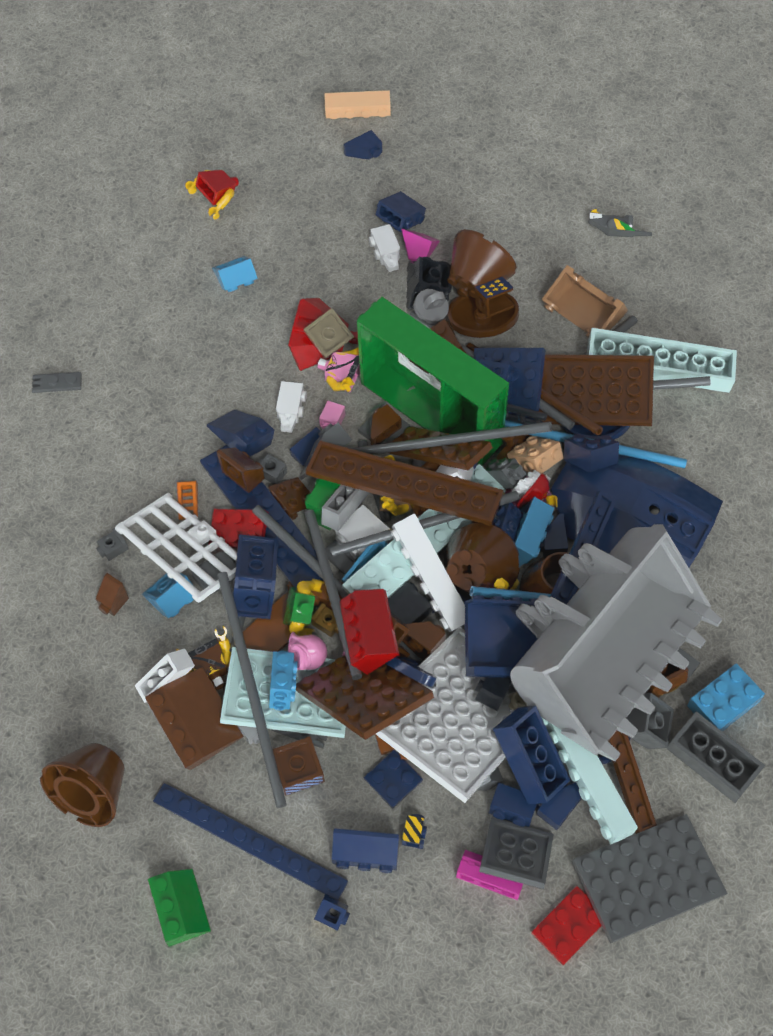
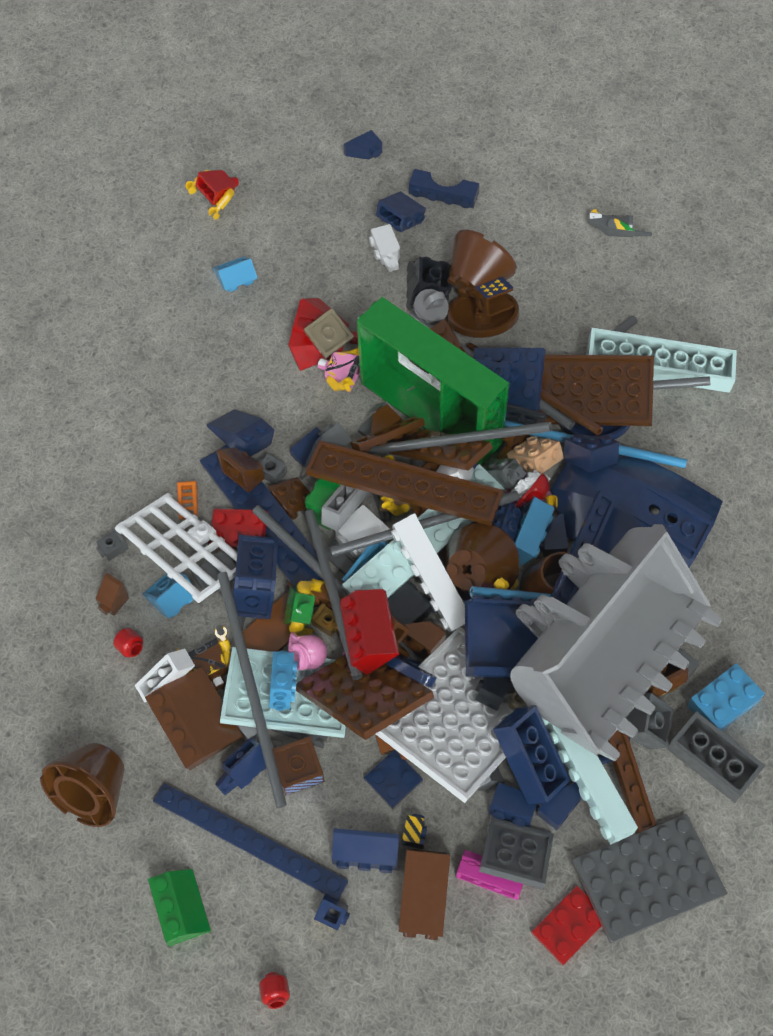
dark grey hinge [32,372,82,393] -> none
white hinge [276,381,307,433] -> none
bright pink brick [319,401,345,429] -> none
light nougat brick [325,90,391,119] -> none
dark pink slope [402,229,440,261] -> none
medium nougat windscreen [542,265,628,338] -> none
none -> red head [113,628,144,658]
none -> dark blue hinge [215,737,266,795]
none -> red head [259,972,290,1009]
none -> reddish brown plate [350,416,425,452]
none -> reddish brown slope [398,848,450,940]
none -> dark blue arch [409,169,480,209]

